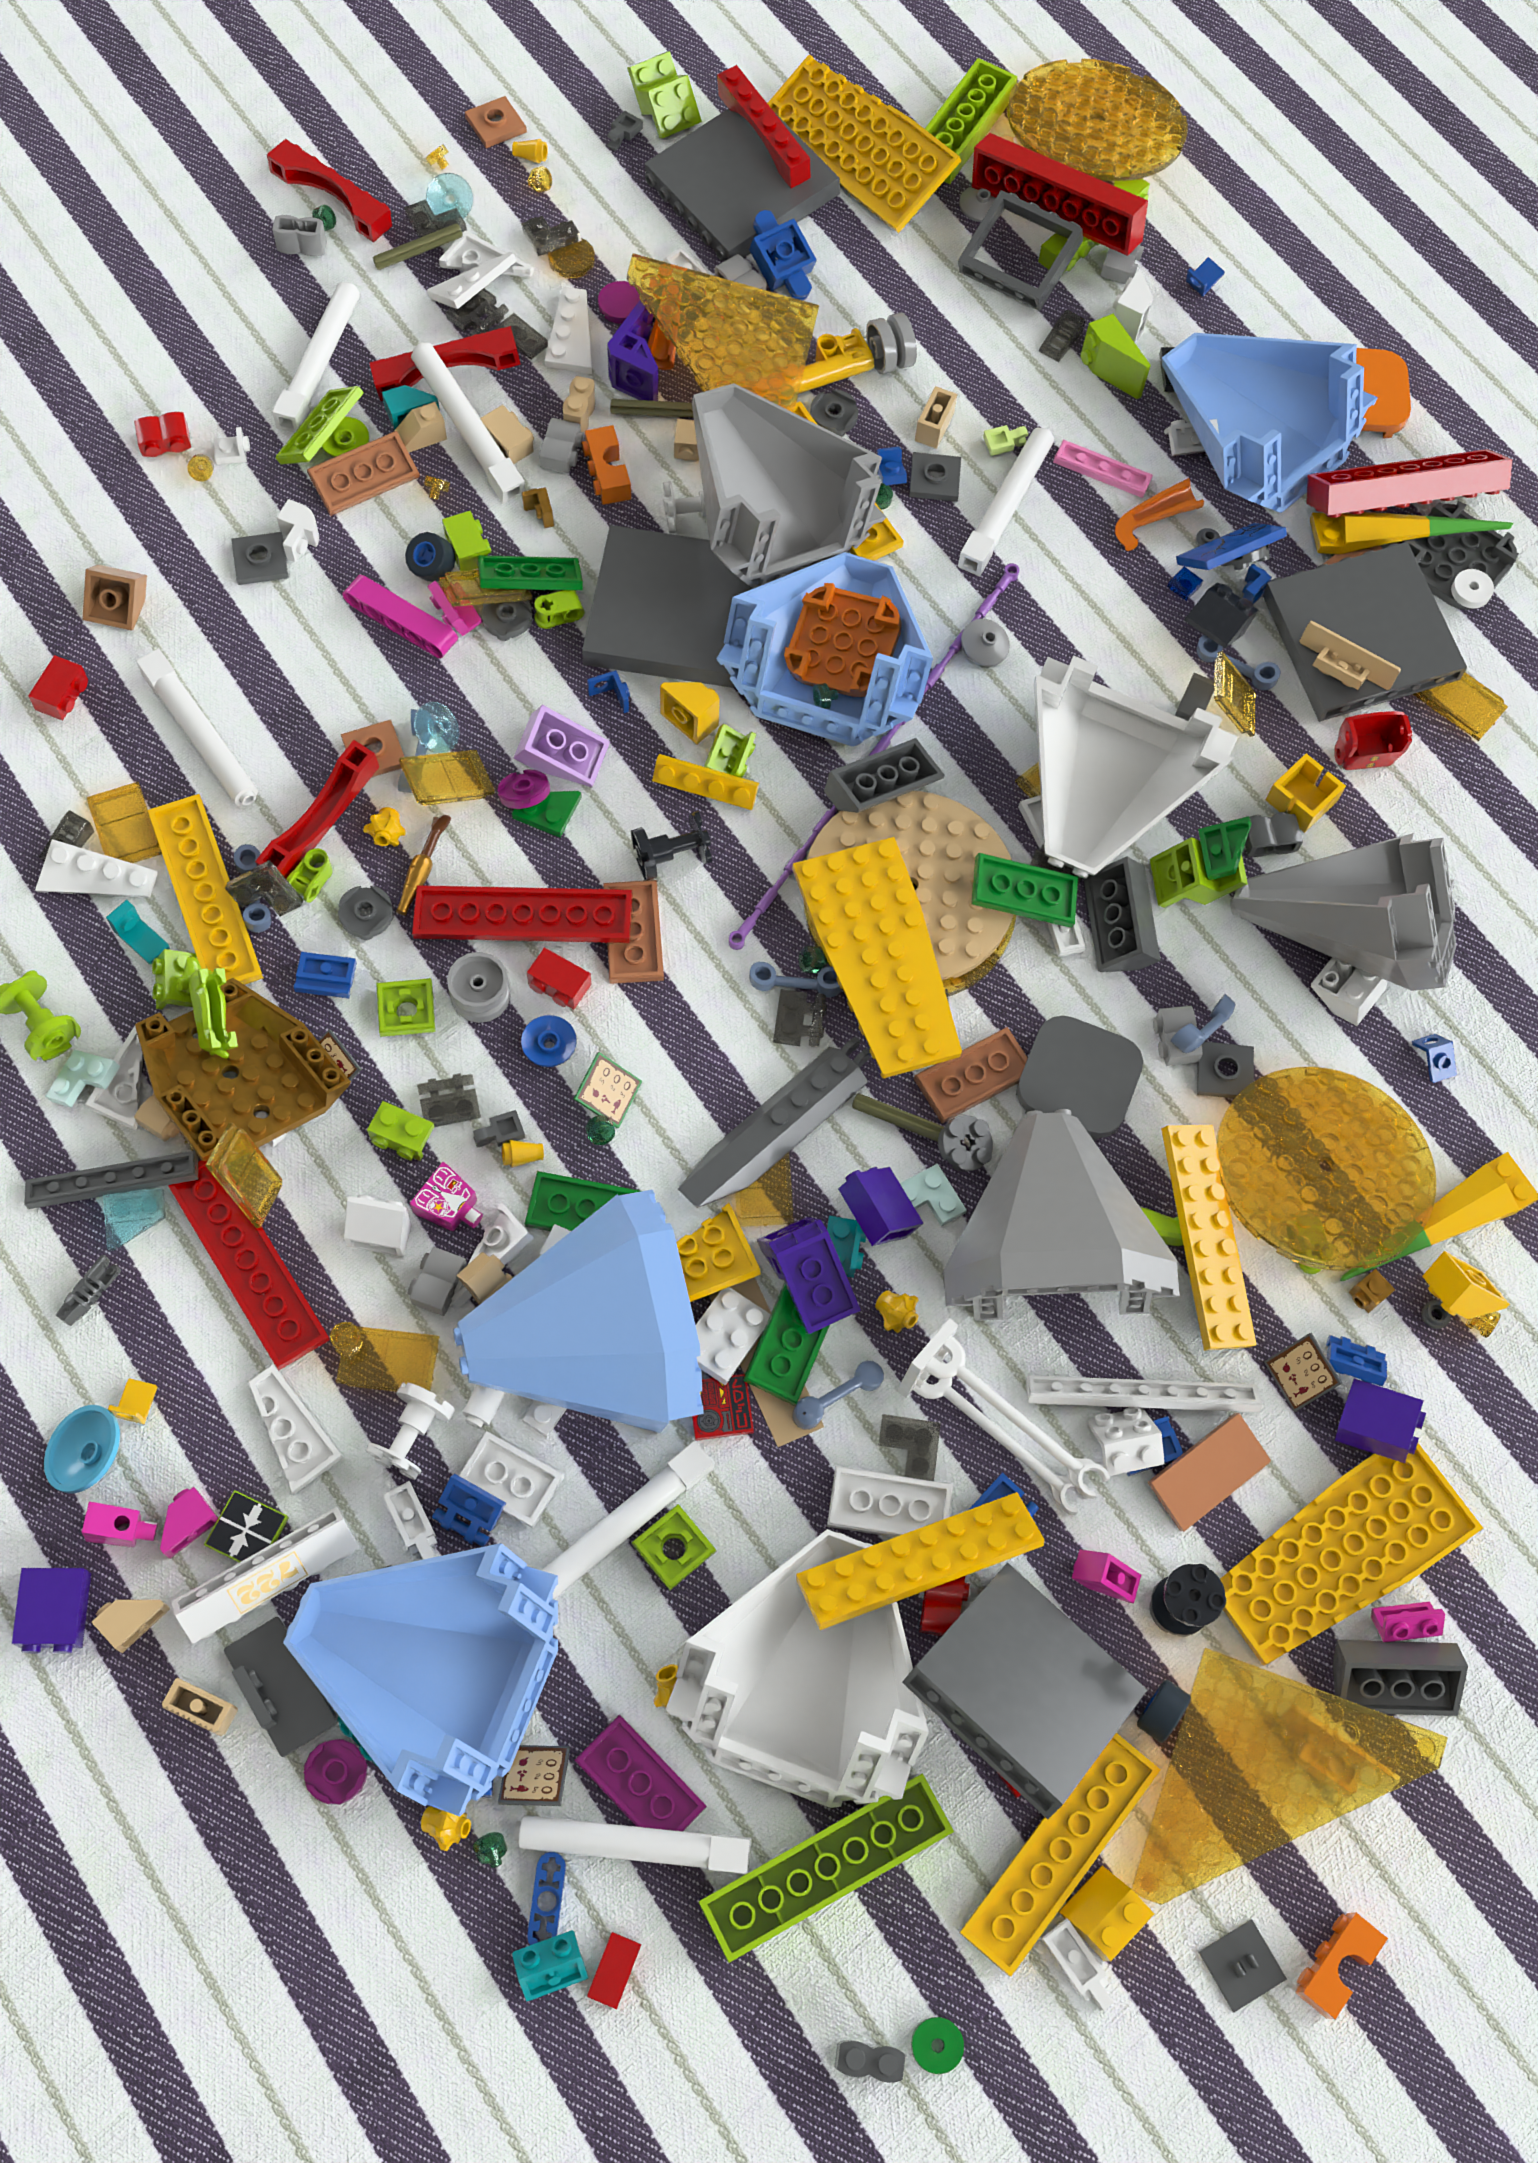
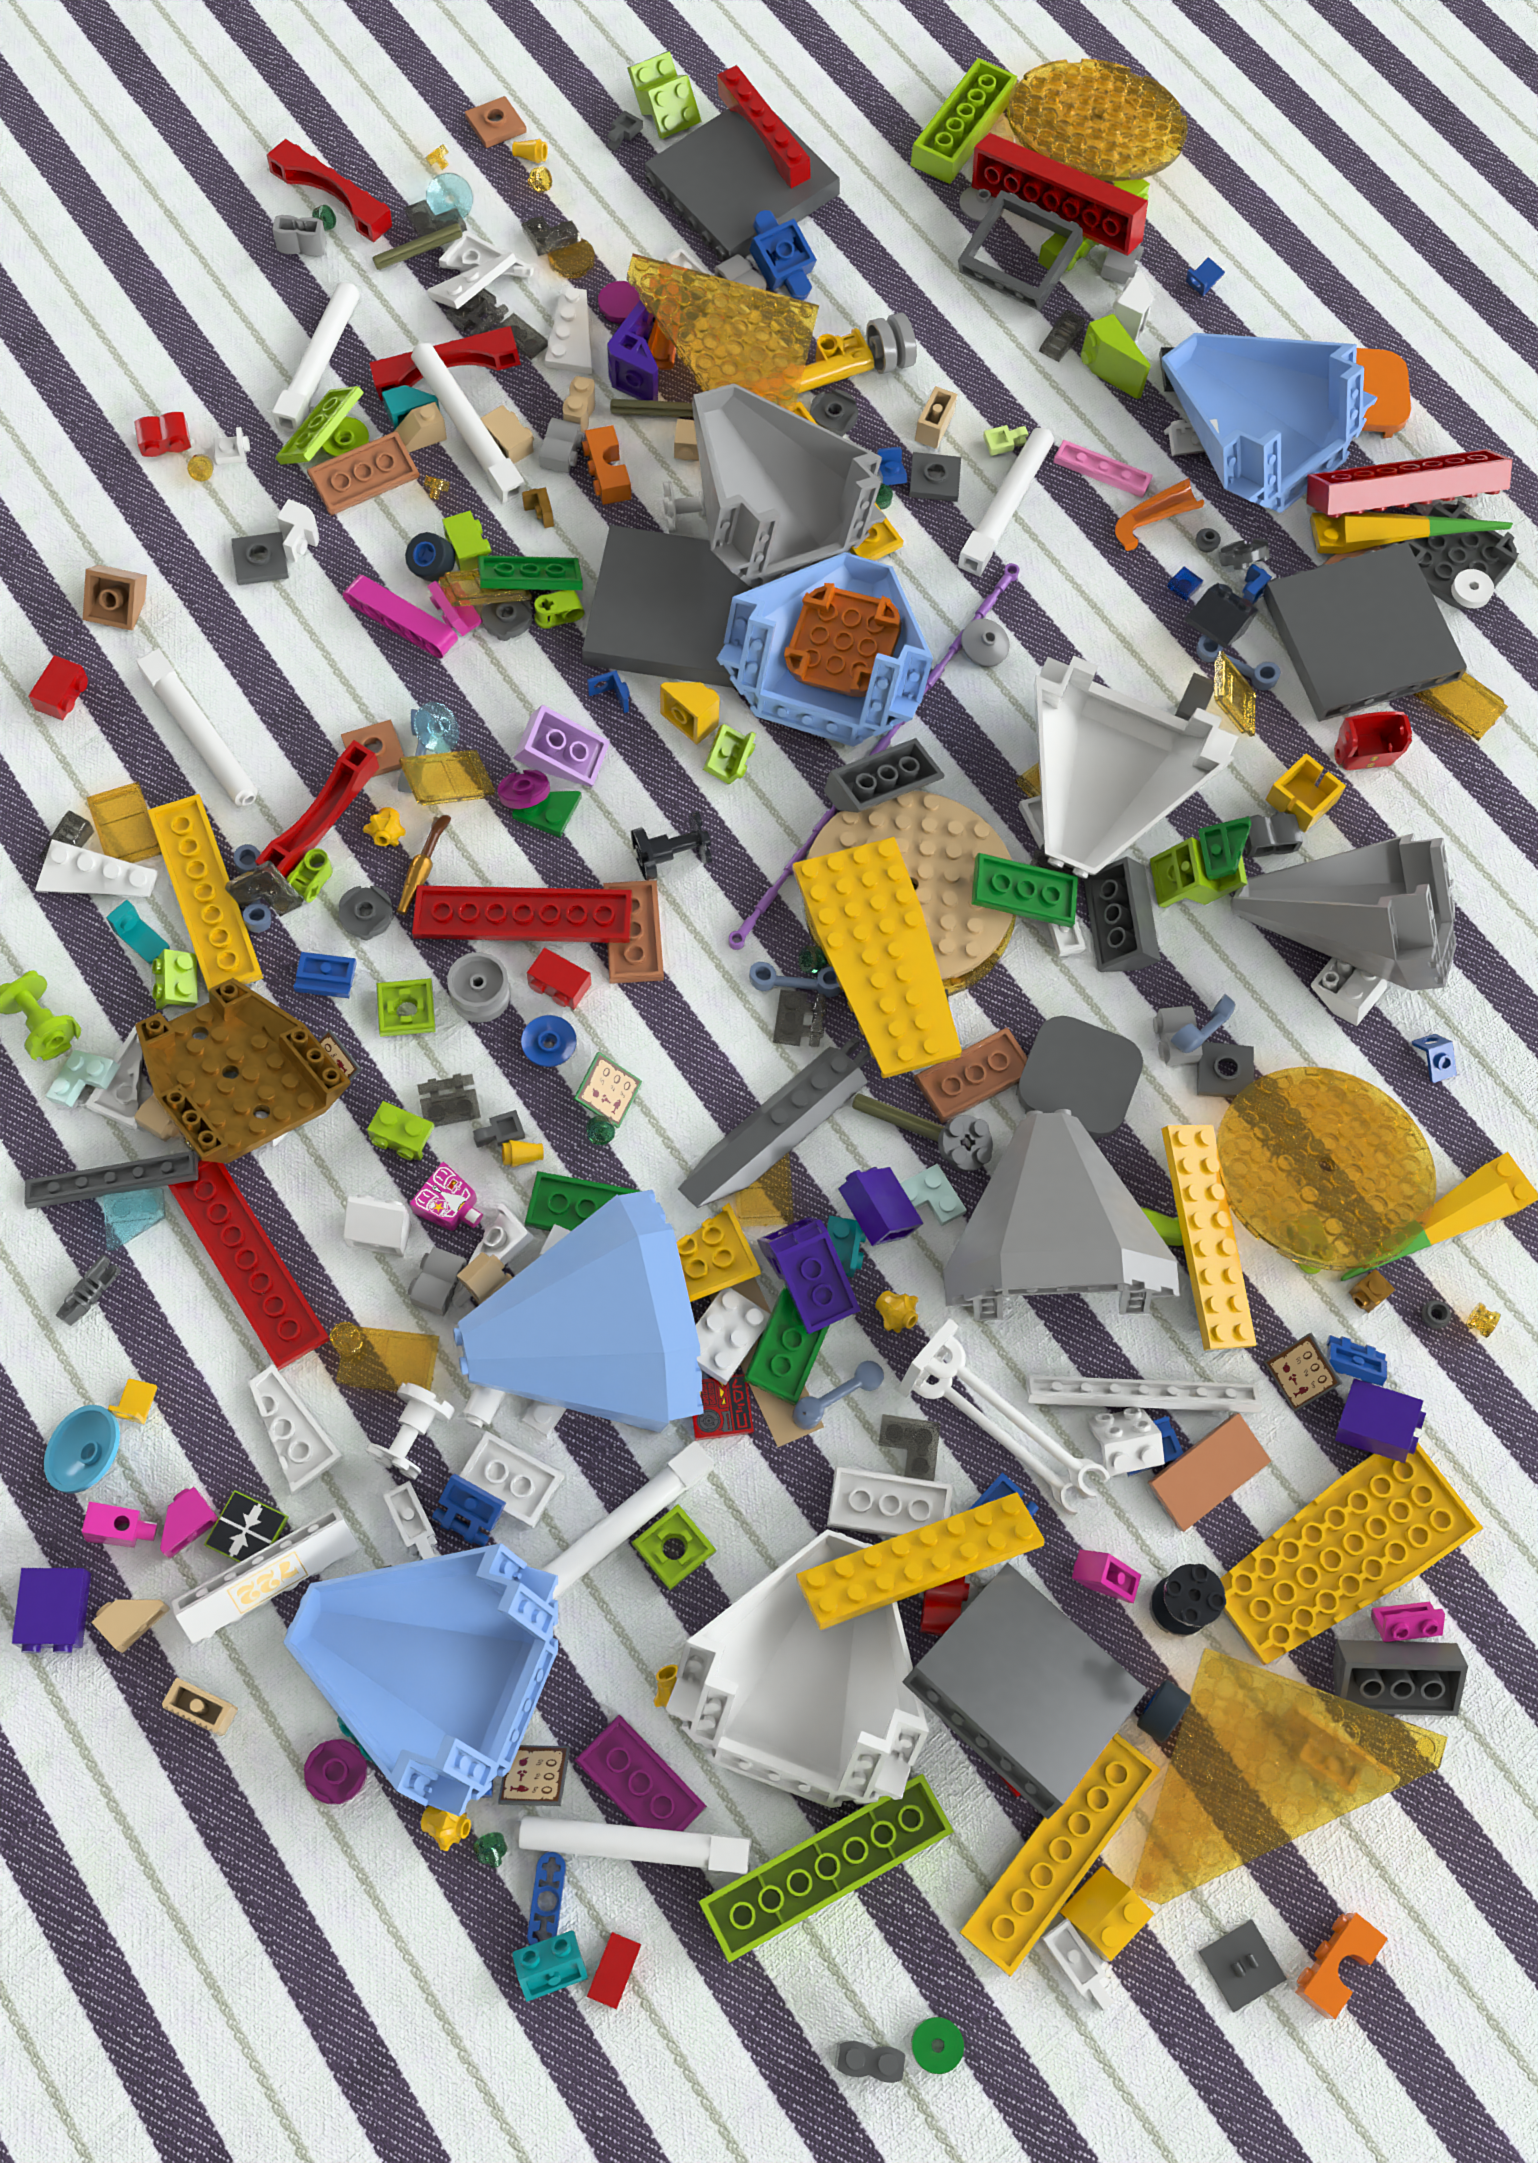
lime animal [178,956,238,1059] -> none
clear yellow piece [205,1123,283,1228] -> none
dark grey bracket [224,1617,337,1757] -> none
yellow plate [652,754,759,810] -> none
yellow wing [767,55,961,233] -> none
clear green tile [813,683,838,709] -> none
blue tile [1176,523,1287,570] -> none
tan bracket [1300,621,1401,690] -> none
yellow slope [1422,1251,1510,1319] -> none

